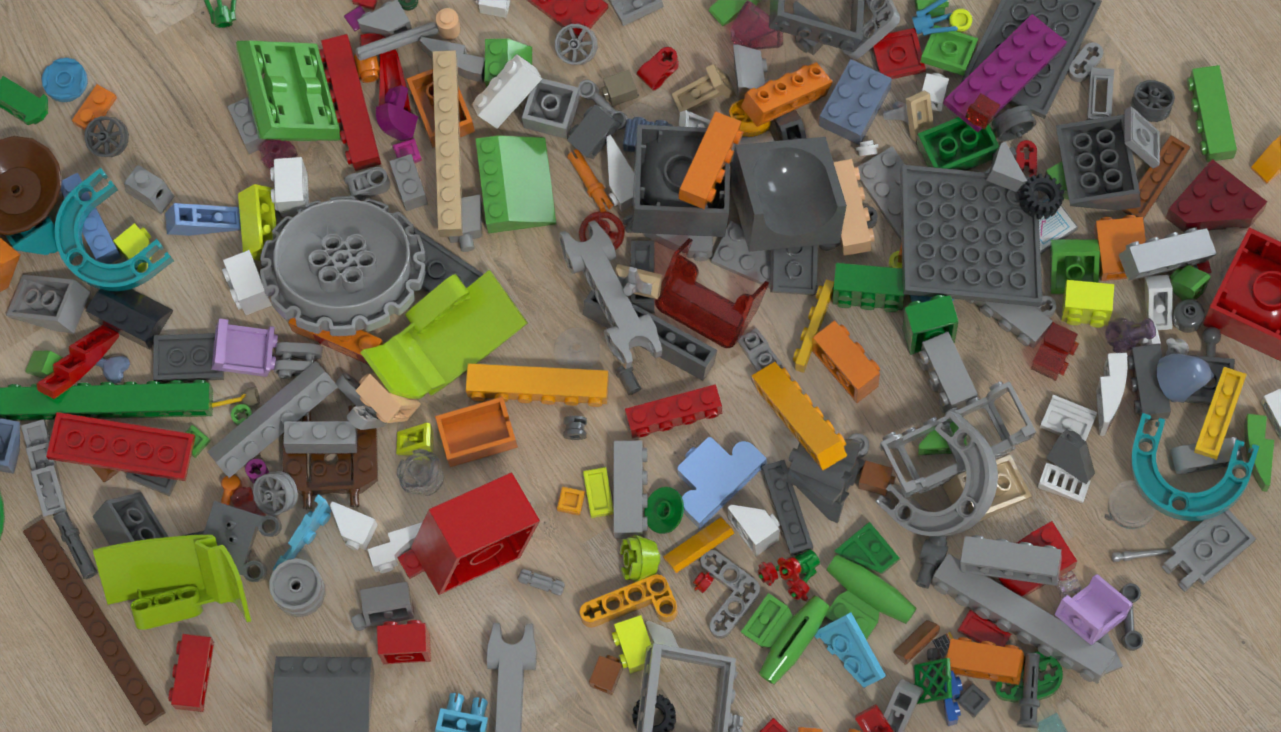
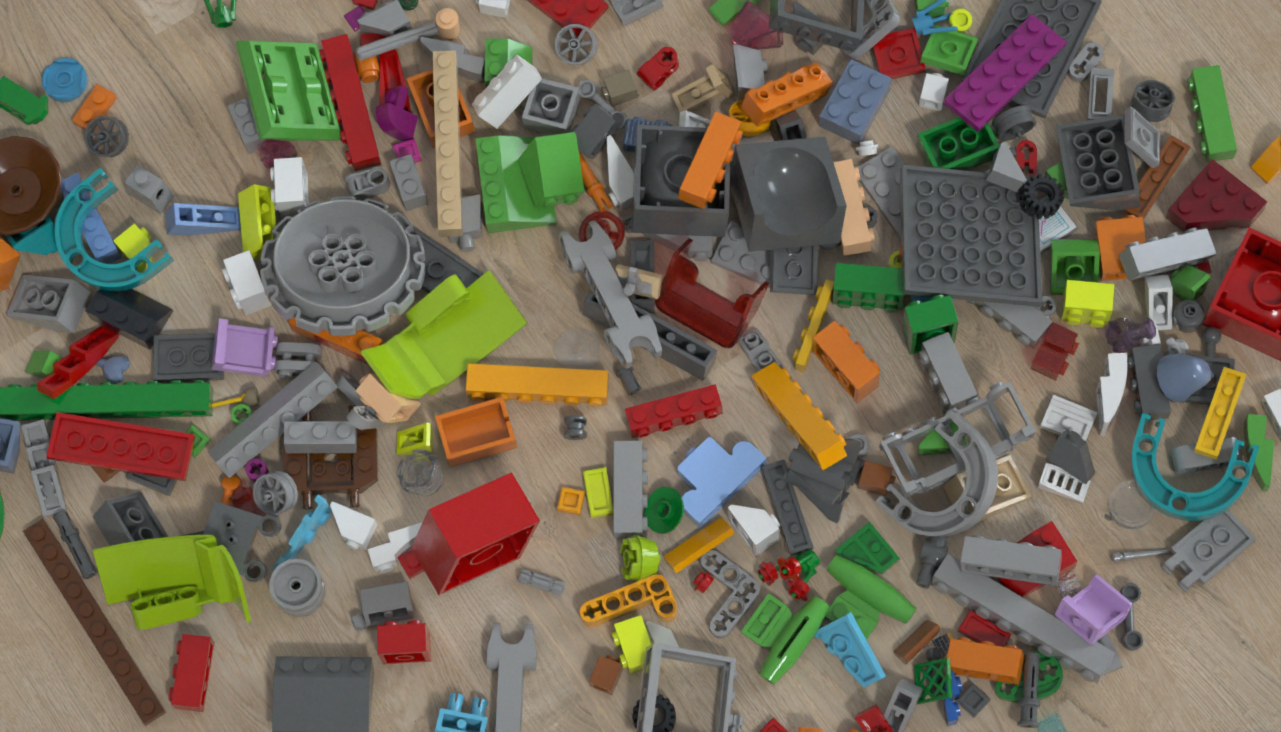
tan piece [883,90,934,142] -> none
clear red bracket [965,93,1000,129] -> none
none -> bright green slope [518,132,584,209]

